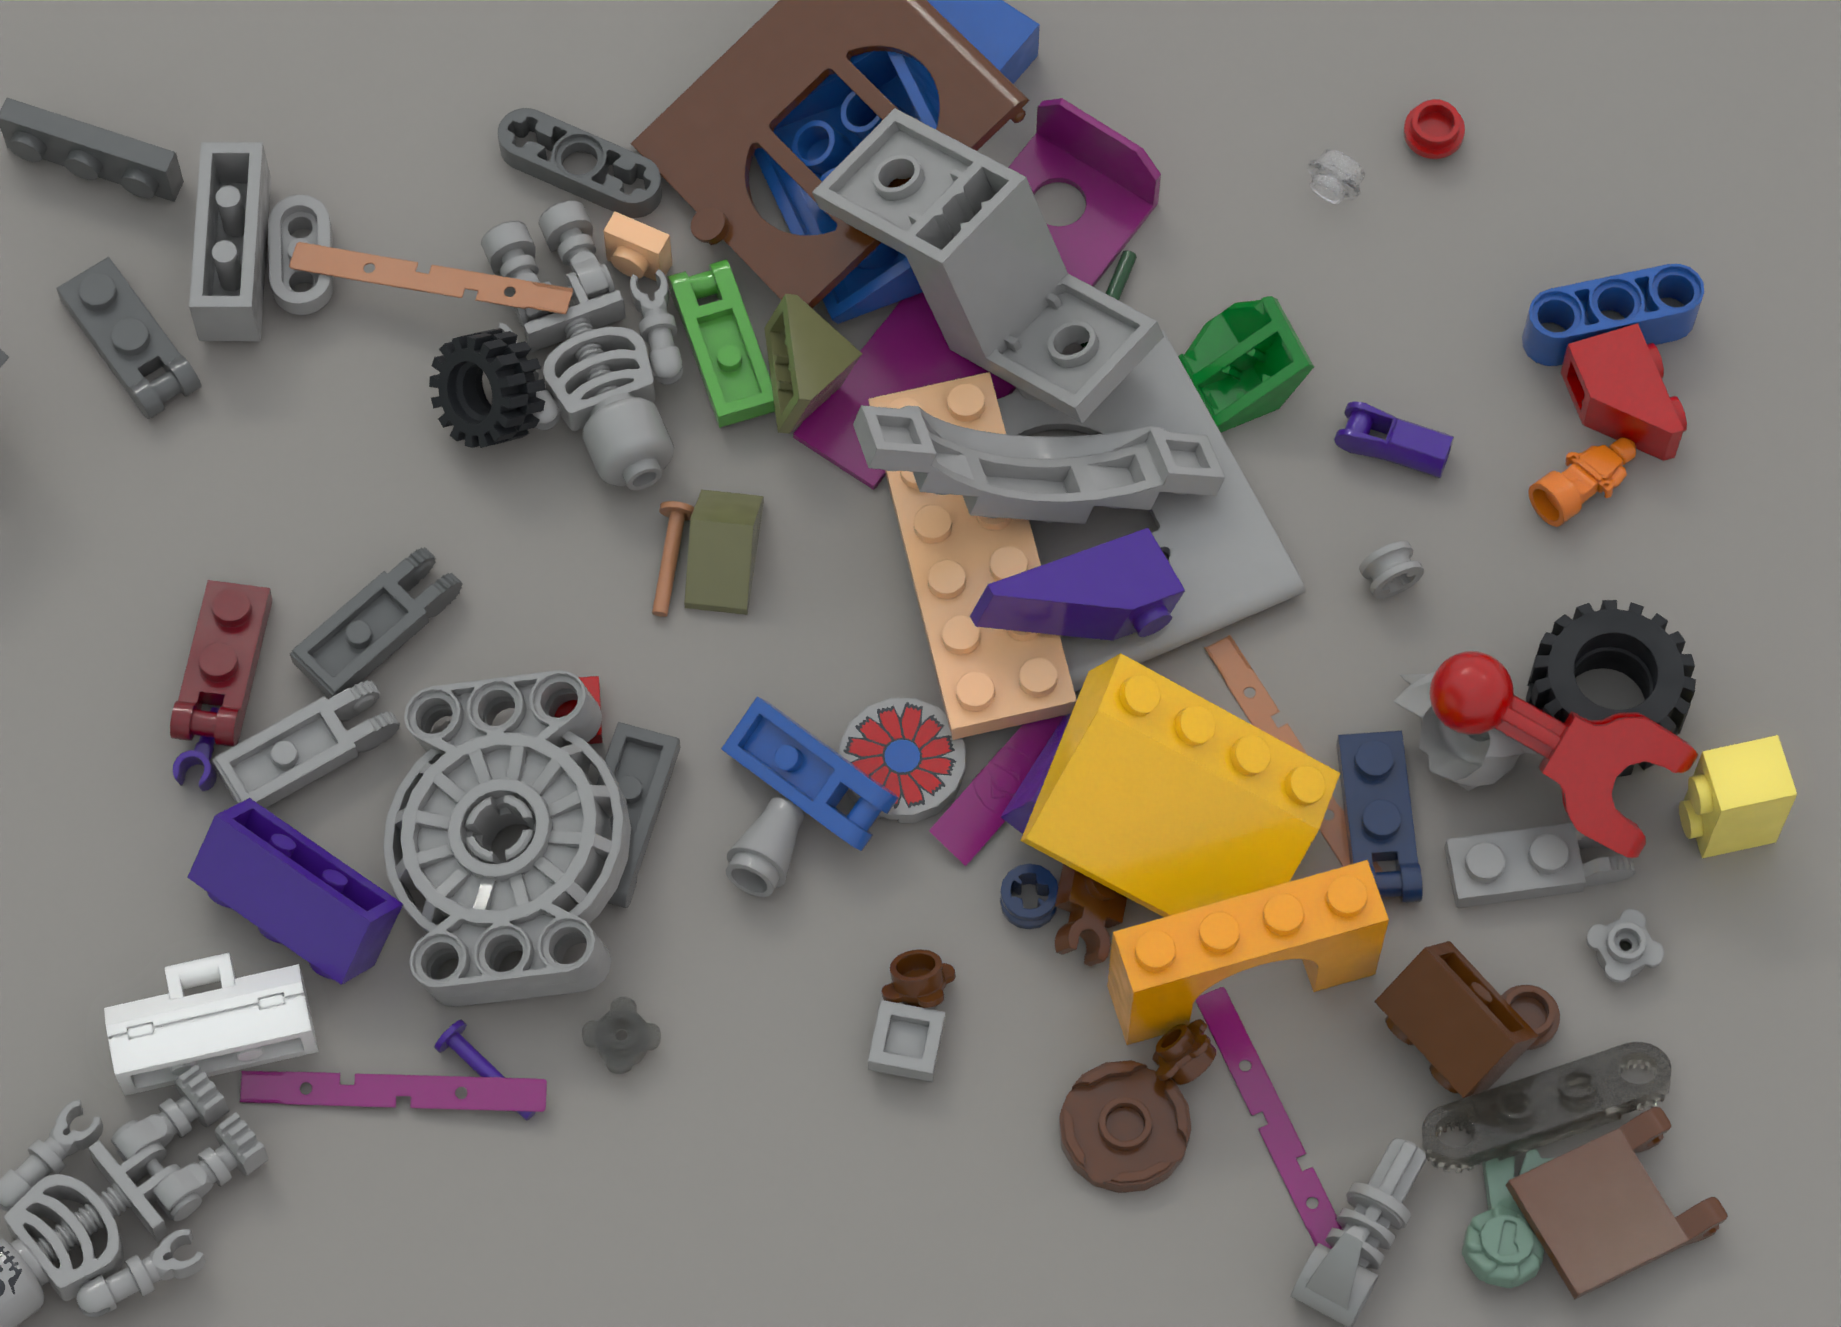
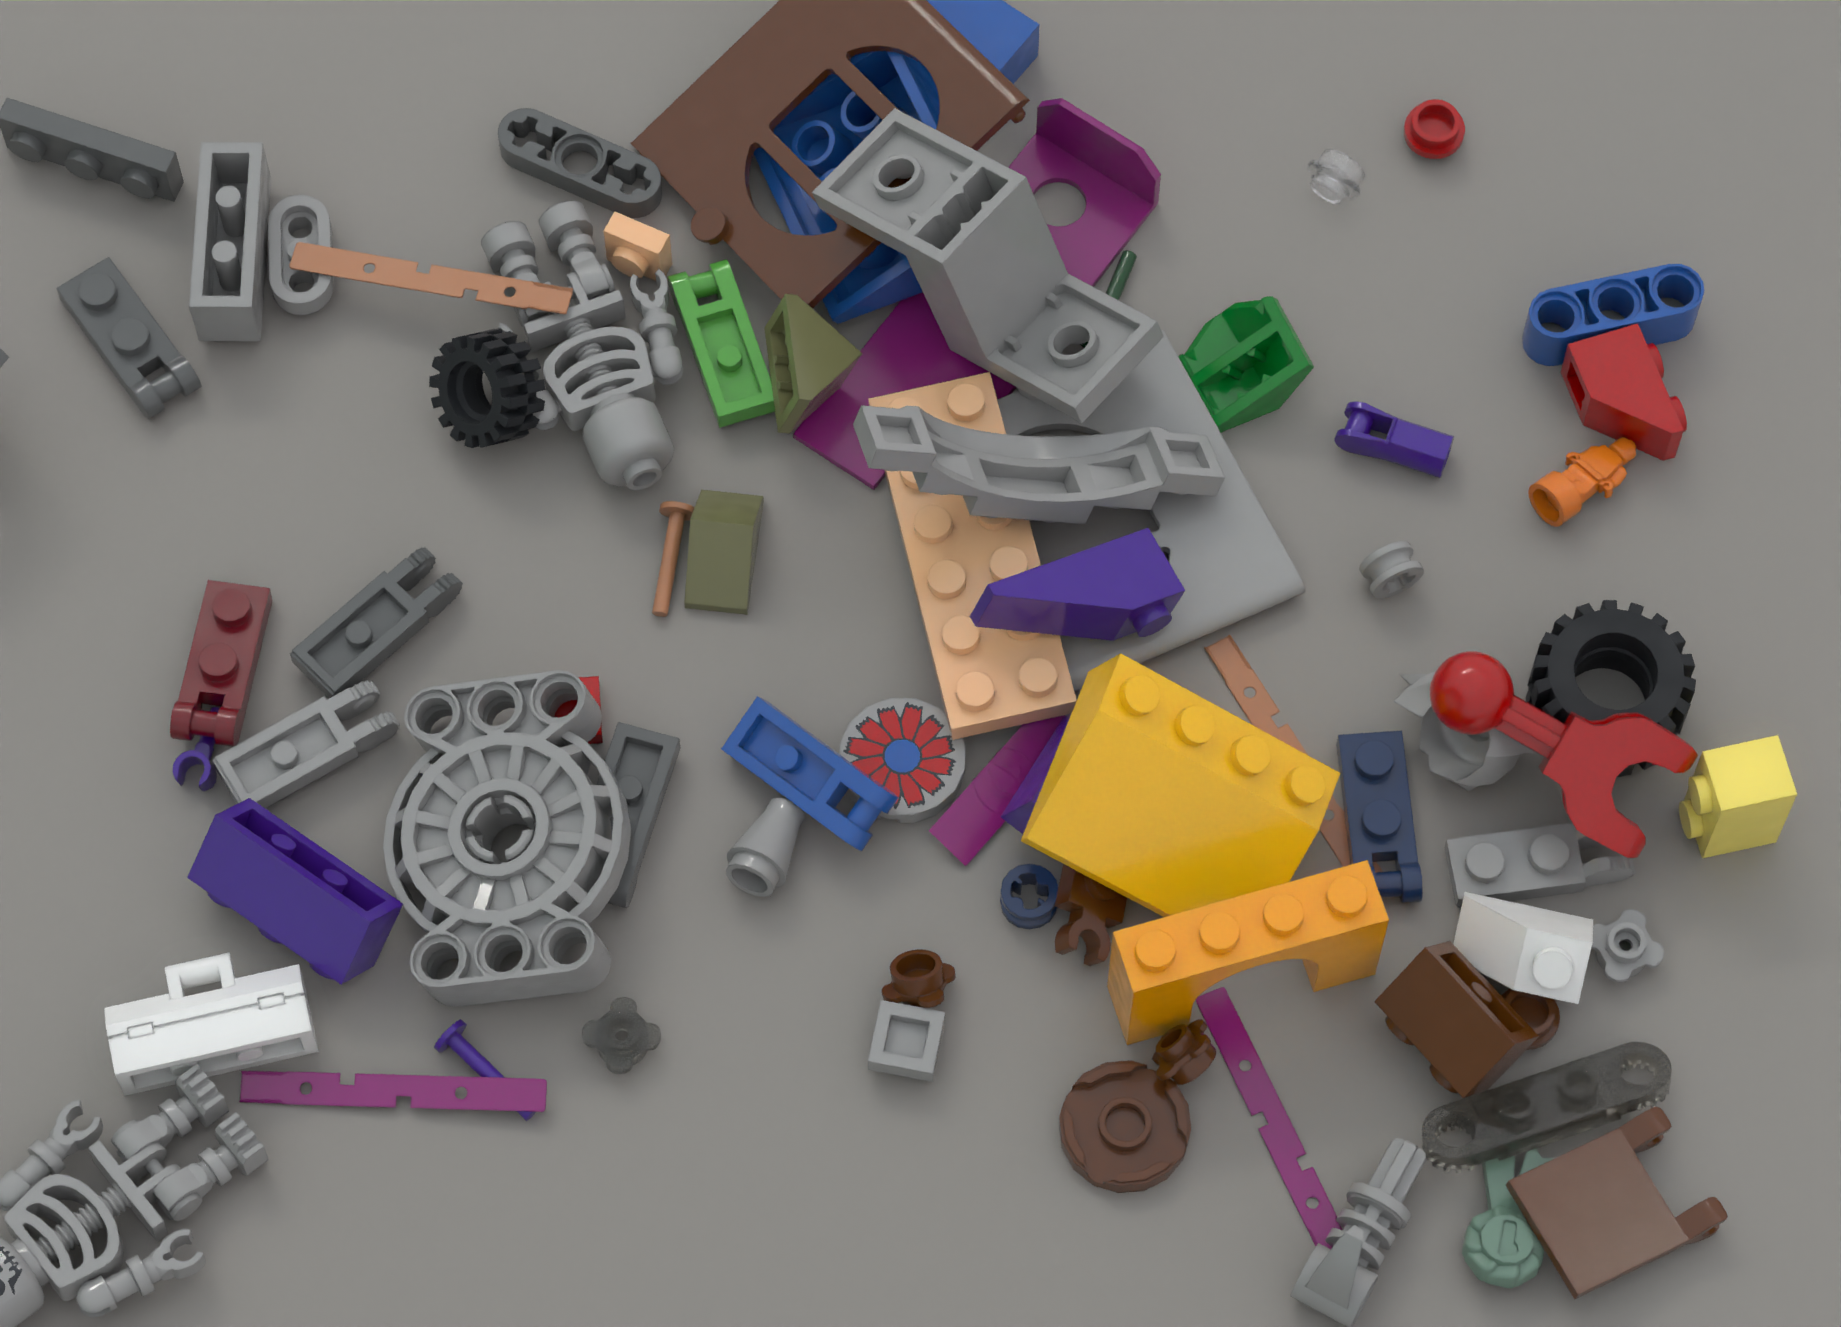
none -> white slope [1453,892,1593,1004]

